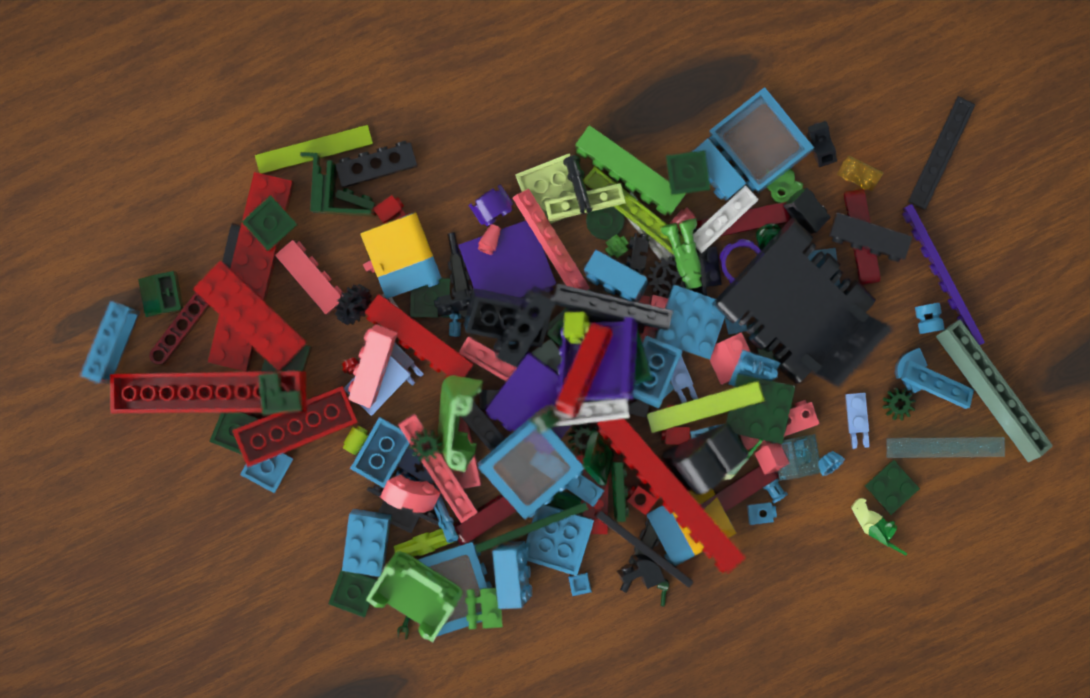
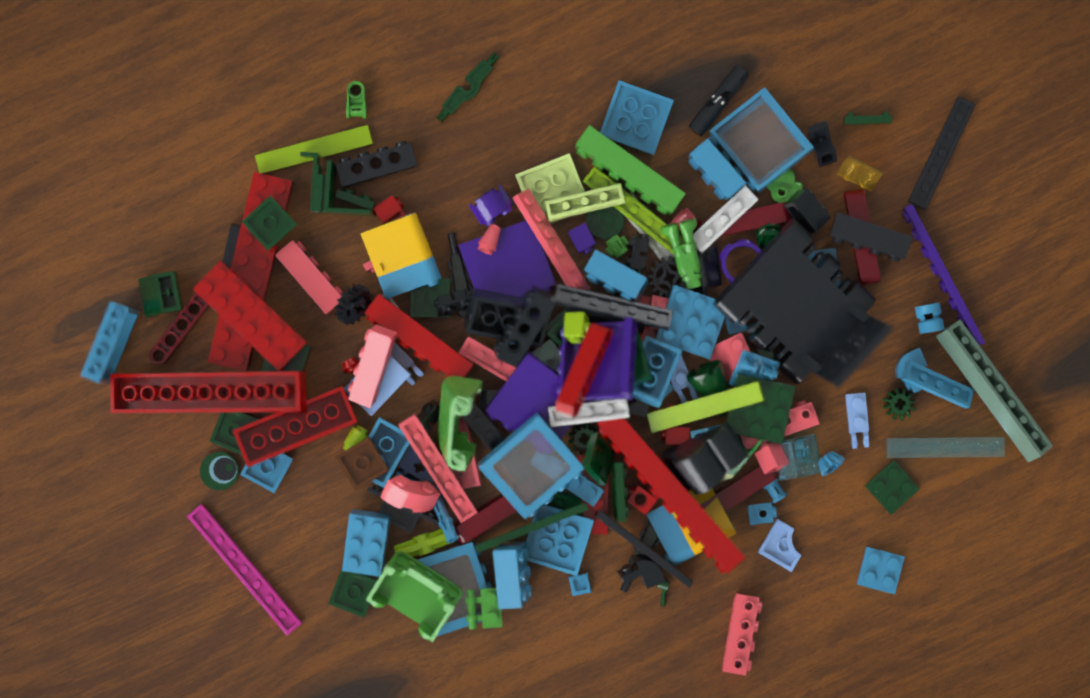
dark green tile [259,373,303,414] -> none
dark green hand [397,616,410,640] -> none
dark green gear [409,428,443,462] -> none
dark azure piece [449,313,461,337] -> none
dark green wheel [529,405,561,434] -> none
black pin [563,155,592,214] -> none
dark green plate [666,150,711,195] -> none
animal [851,498,907,556] -> none
none -> dark pink tile [187,504,302,636]
none -> tile [200,452,239,491]
none -> reddish brown tile [335,436,389,490]
none -> bright green piece [346,81,367,119]
none -> black hinge [417,400,440,432]
none -> dark green piece [436,52,500,123]
none -> dark purple brick [568,223,596,255]
none -> dark azure plate [600,80,674,156]
none -> dark green cone [686,360,728,416]
none -> black piece [688,65,749,137]
none -> coral brick [721,593,762,676]
none -> light blue tile [758,519,801,572]
none -> dark green piece [843,111,892,126]
none -> dark azure plate [856,546,905,594]

